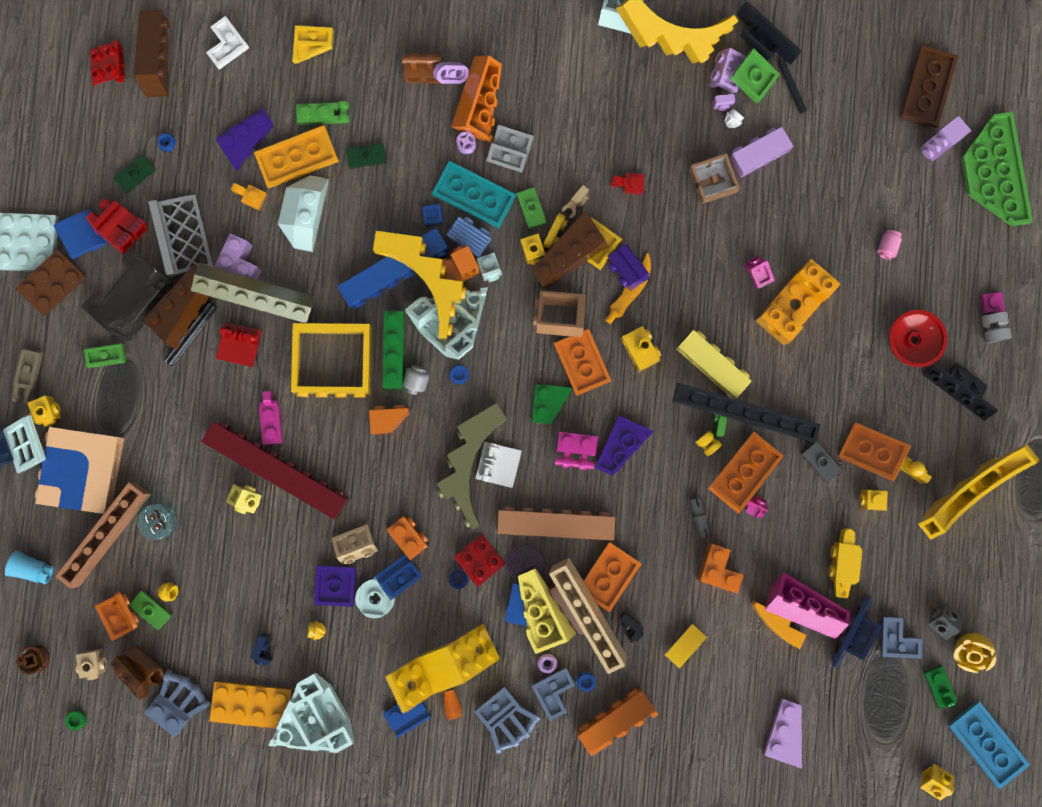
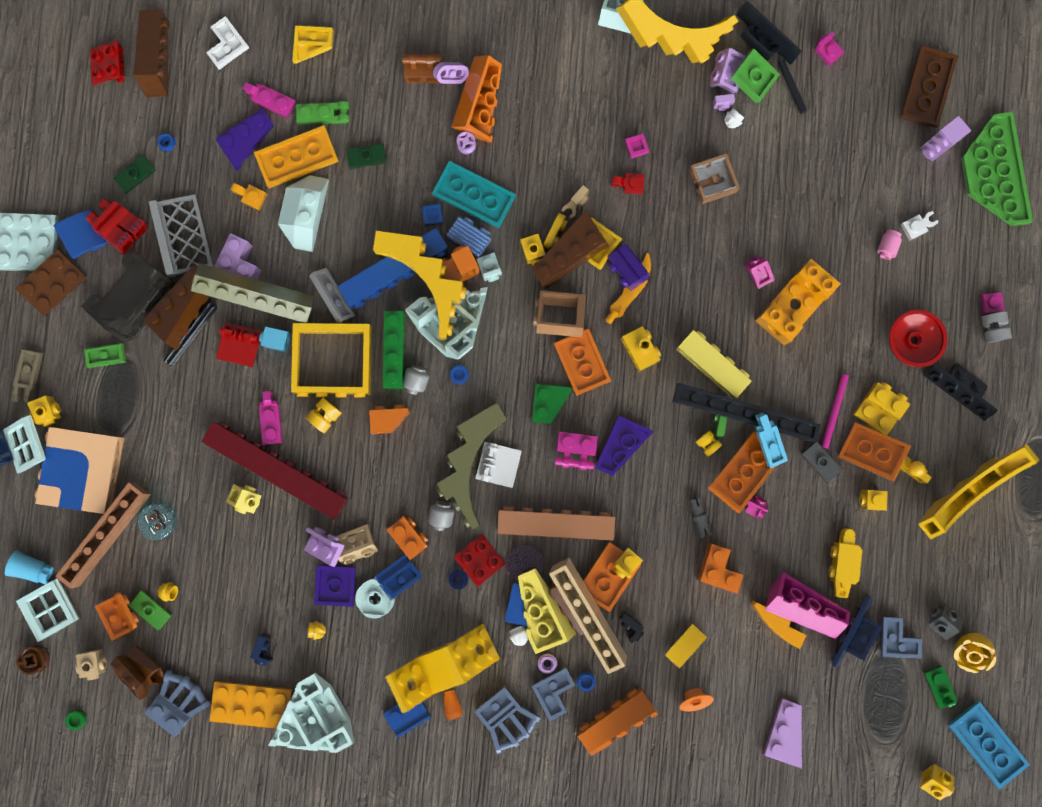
light grey slope [486,125,534,173] -> none
bright green plate [516,187,547,230] -> none
lavender brick [729,127,793,178] -> none
none -> light aqua piece [16,579,80,642]
none -> dark pink hinge [242,82,296,119]
none -> medium azure brick [259,327,291,352]
none -> lavender bracket [304,526,345,567]
none -> yellow wheel [305,397,342,434]
none -> light grey plate [309,268,355,324]
none -> light grey head [428,501,455,531]
none -> white plate [509,626,528,646]
none -> yellow bracket [613,547,643,579]
none -> dark pink plate [625,134,649,159]
none -> orange piece [680,688,714,712]
none -> medium azure hinge [755,412,788,468]
none -> dark pink bracket [814,32,845,66]
none -> dark pink bar [821,374,849,449]
none -> yellow plate [853,382,910,435]
none -> white plate [900,211,938,241]

